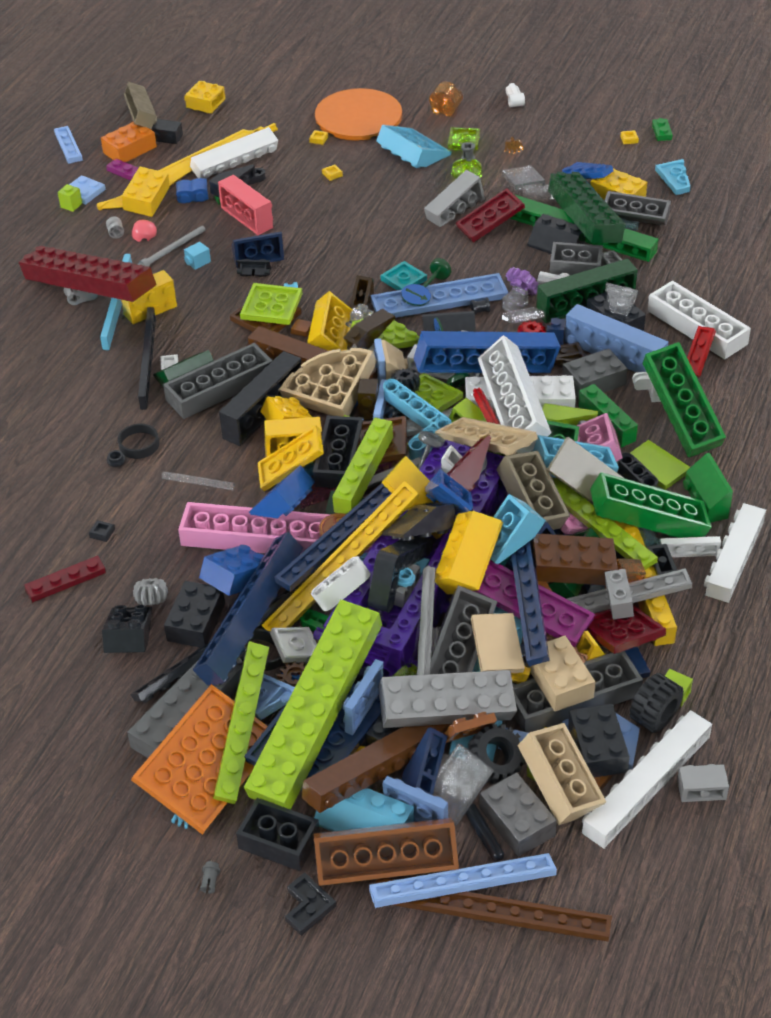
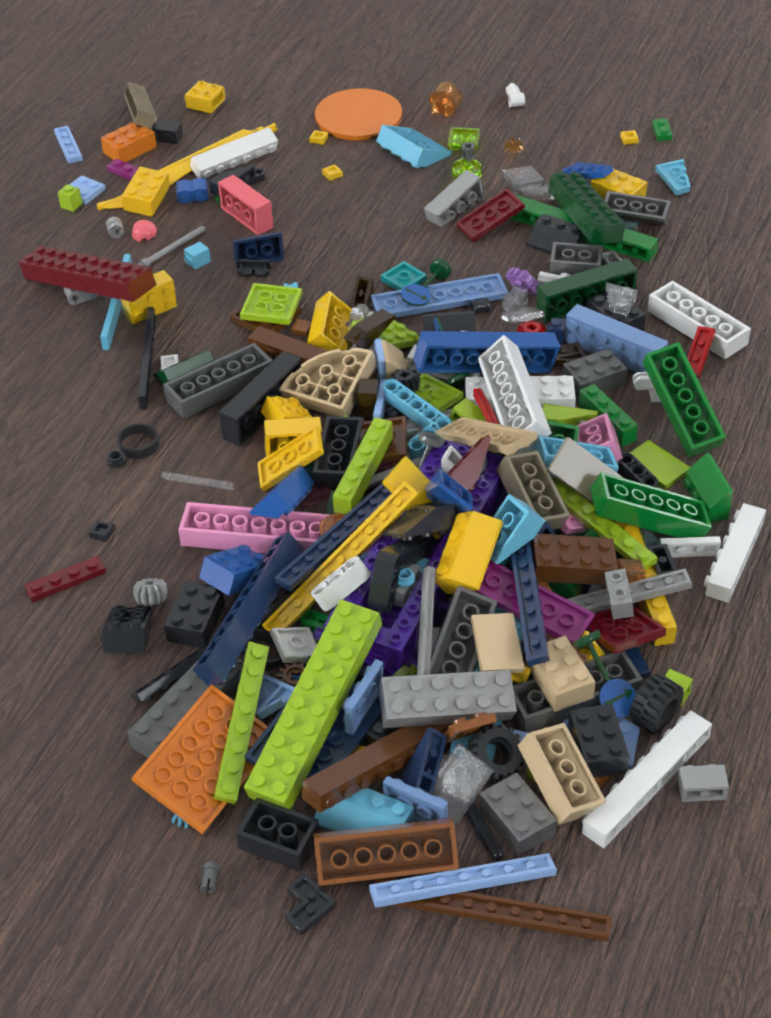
none -> piece [572,629,636,718]

